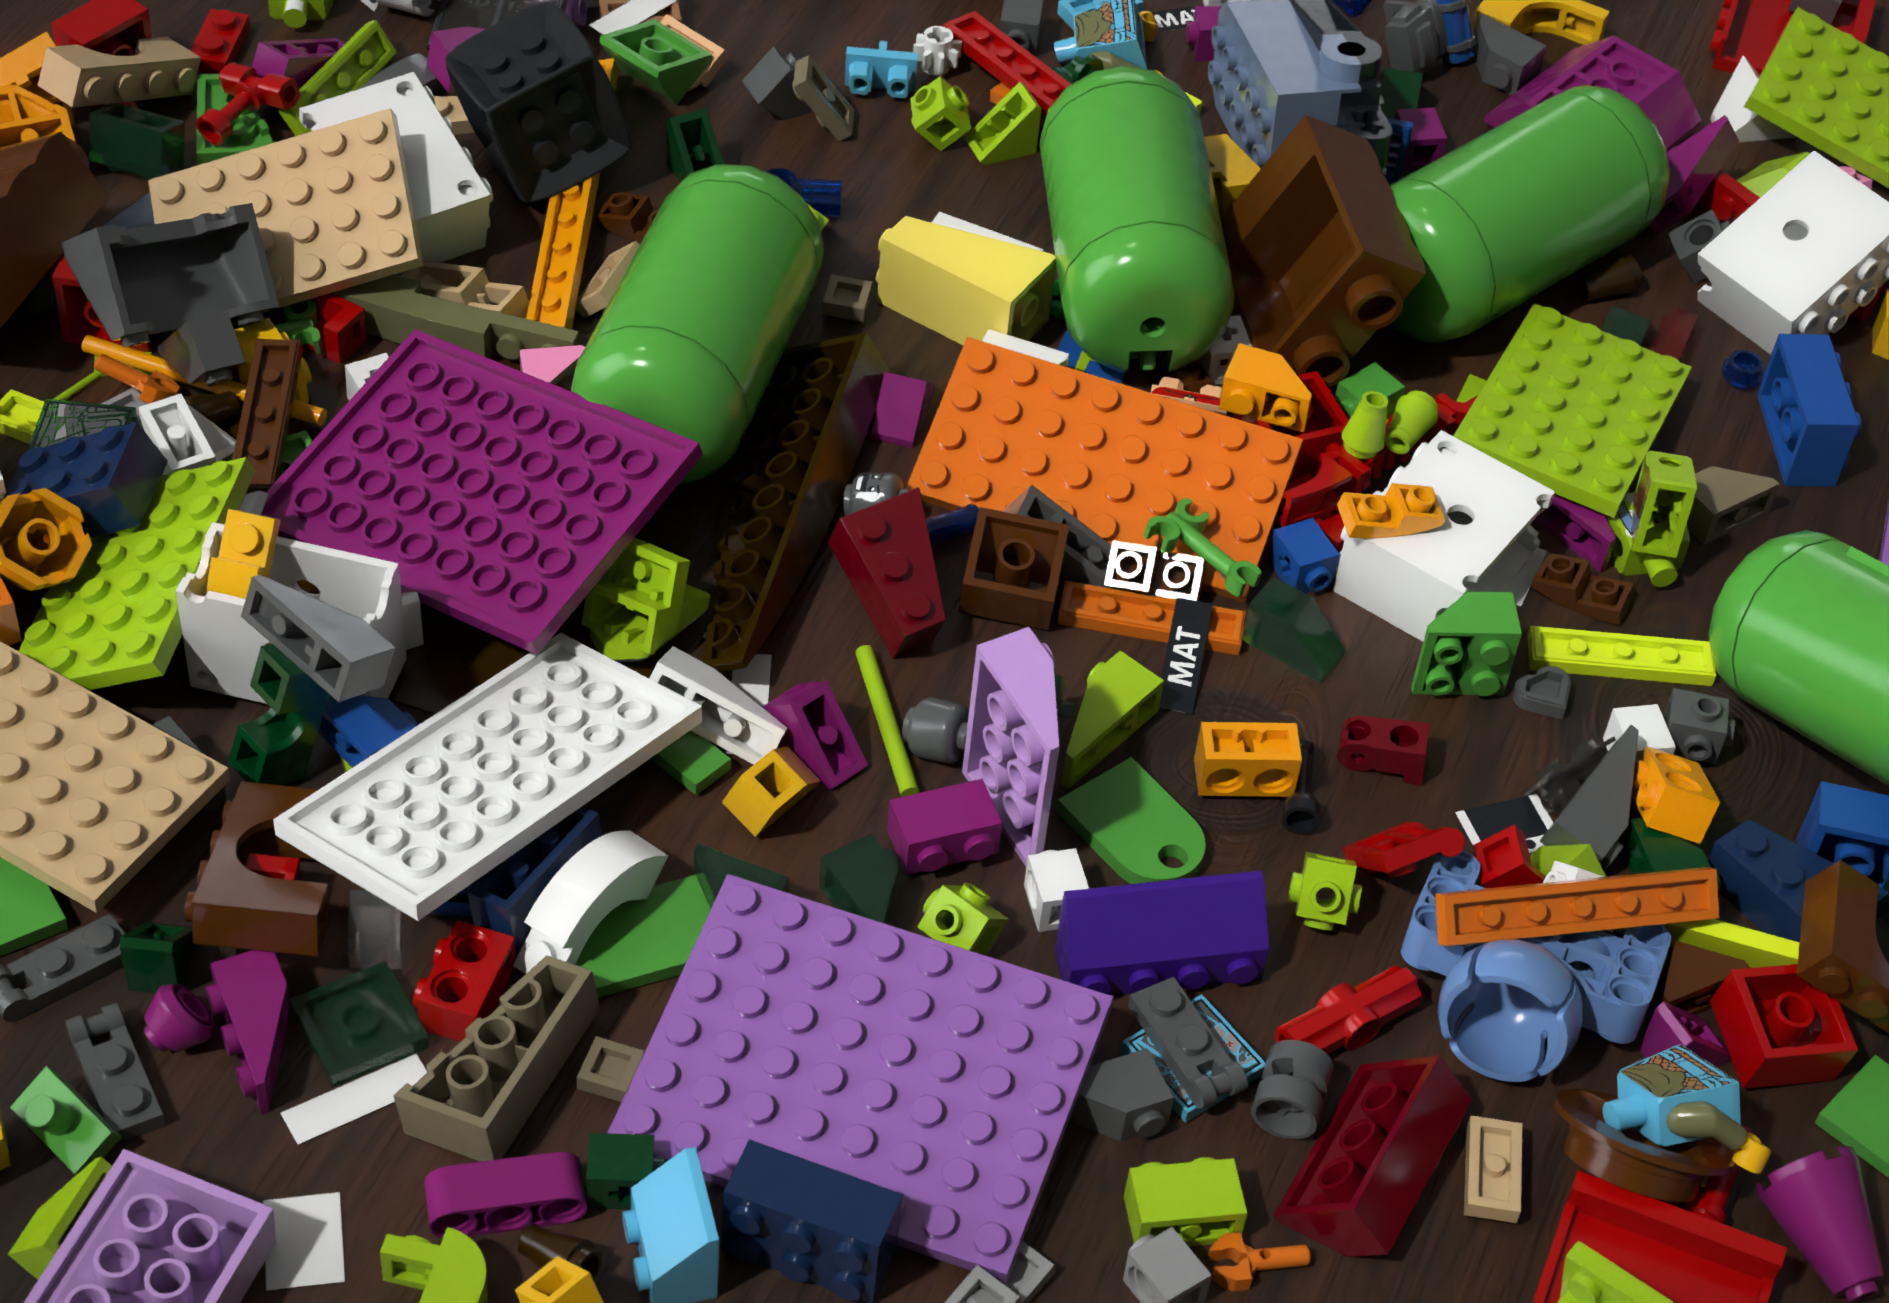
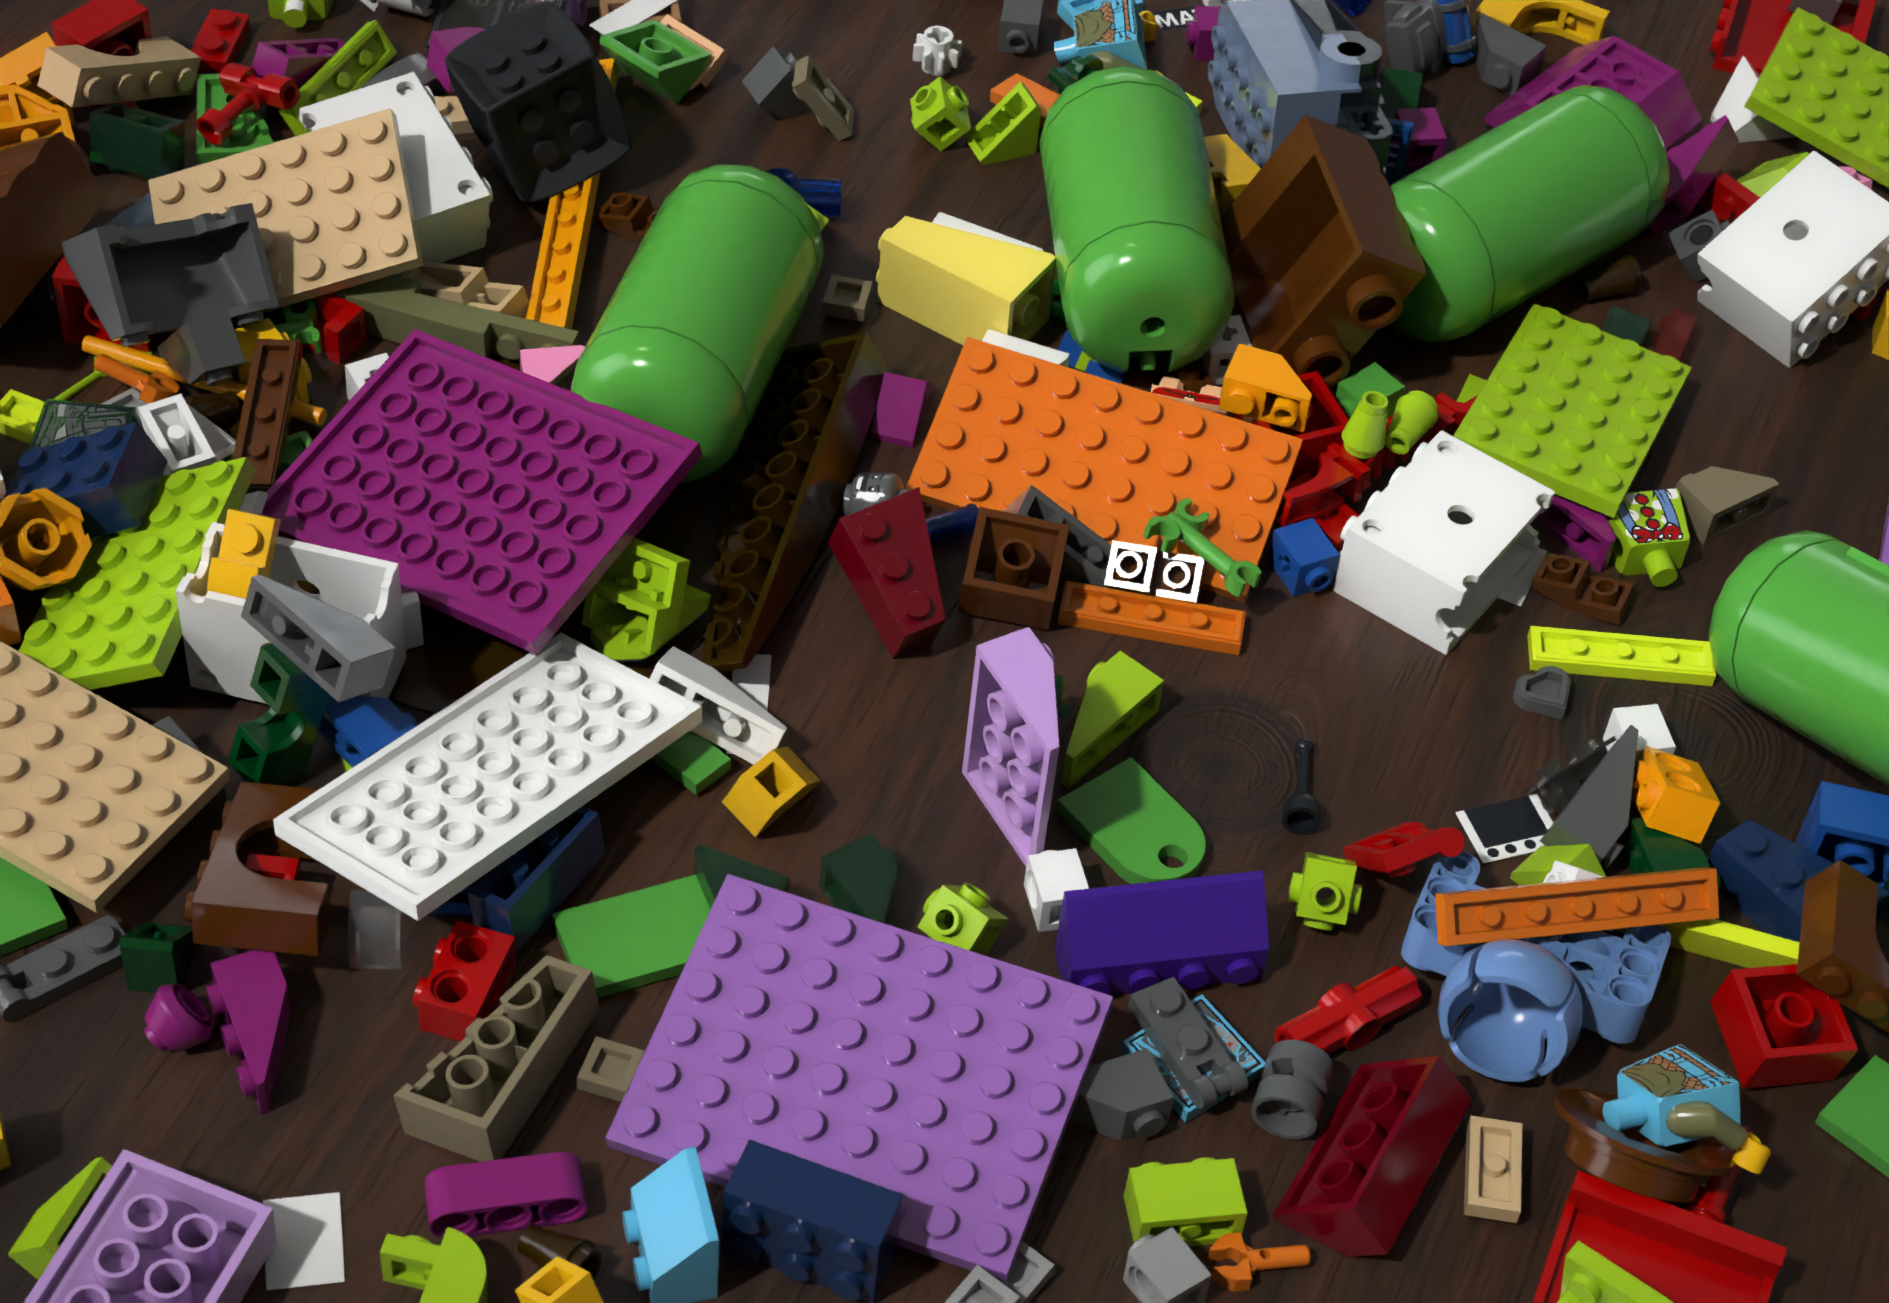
bright green tile [10,1066,122,1175] -> none
dark grey plate [65,1002,165,1145] -> none
white sticker [280,1054,427,1145] -> none
clear green tile [289,960,429,1088] -> none
white arch [513,831,668,974] -> none
tan plate [575,241,640,319] -> none
dark green brick [586,1133,665,1210] -> none
dark green slope [666,108,724,183] -> none
magenta slope [762,681,868,789] -> none
medium azure hips [844,40,918,98] -> none
lime bar [855,645,920,797] -> none
magenta brick [887,779,1002,875] -> none
dark grey head [902,697,969,764] -> none
red plate [943,11,1072,116] -> none
black sticker [1159,597,1213,714] -> none
light orange brick [1194,722,1302,797] -> none
clear green slope [1242,576,1345,683] -> none
light orange slope [1337,483,1445,539] -> none
dark red leg [1337,716,1431,786] -> none
bright green slope [1411,591,1522,696] -> none
red panel [1472,824,1546,888] -> none
lime torso [1631,451,1697,558] -> none
magenta slope [1639,1002,1731,1067] -> none
reddish brown slope [1655,940,1750,1015] -> none
dark grey brick [1663,688,1735,764] -> none
clear blue plate [1721,350,1765,388] -> none
magenta cone [1755,1146,1885,1303] -> none
blue brick [1757,334,1861,487] -> none

